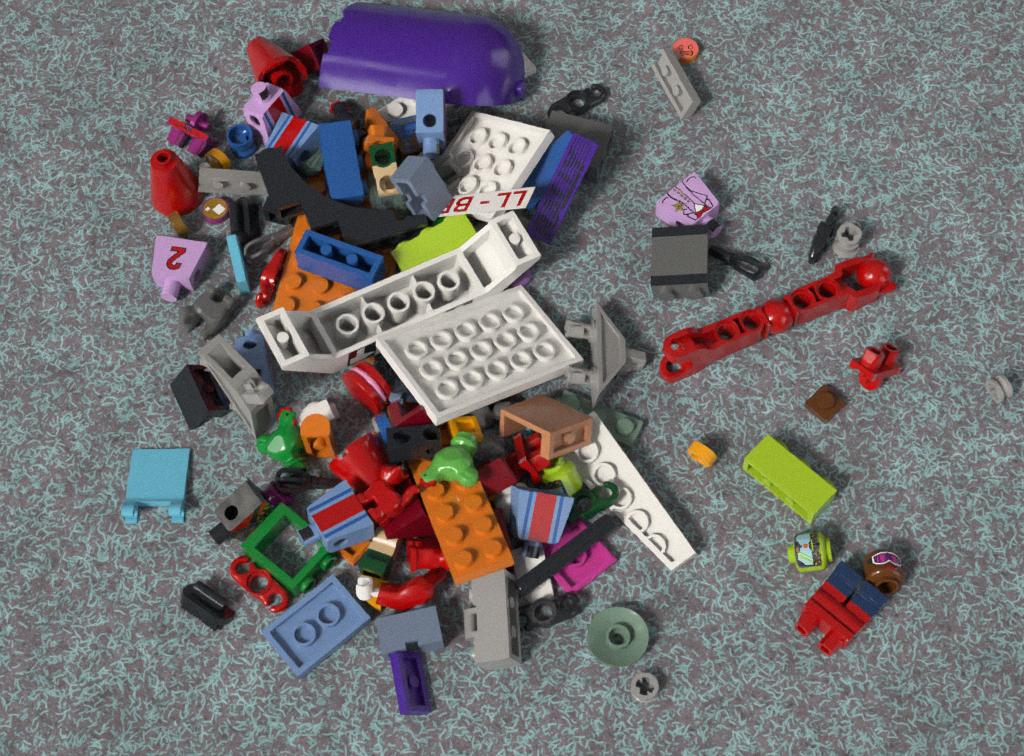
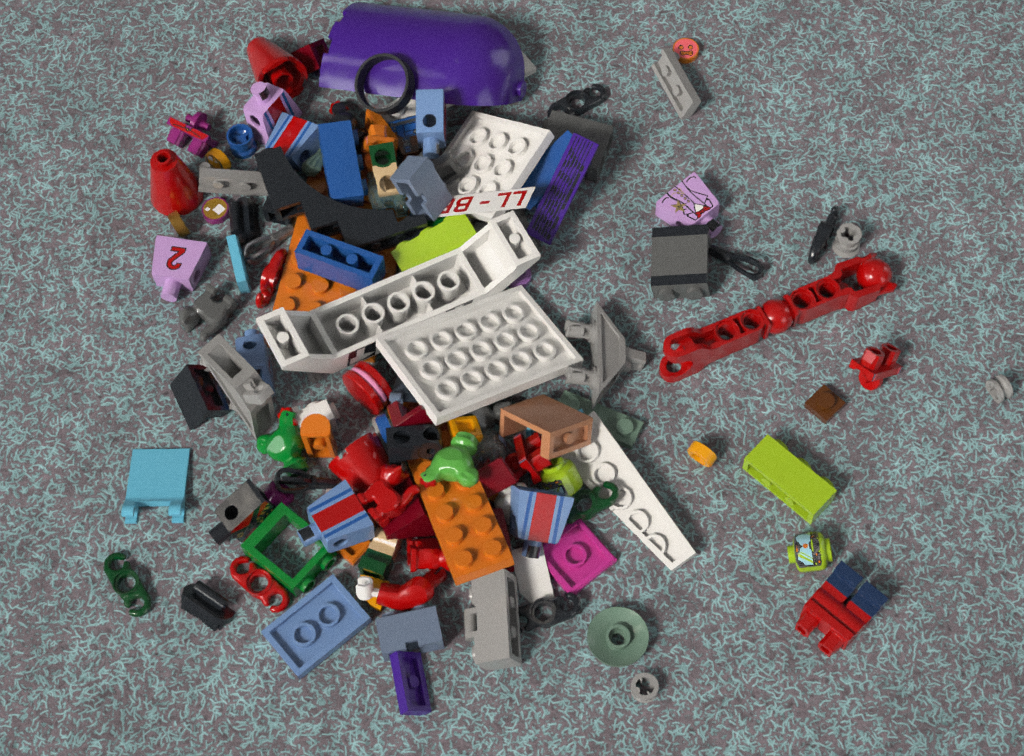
black axle [514,514,616,597] -> none
reddish brown head [862,549,905,596] -> none
none -> dark green piece [103,552,152,617]
none -> black tyre [354,53,415,115]

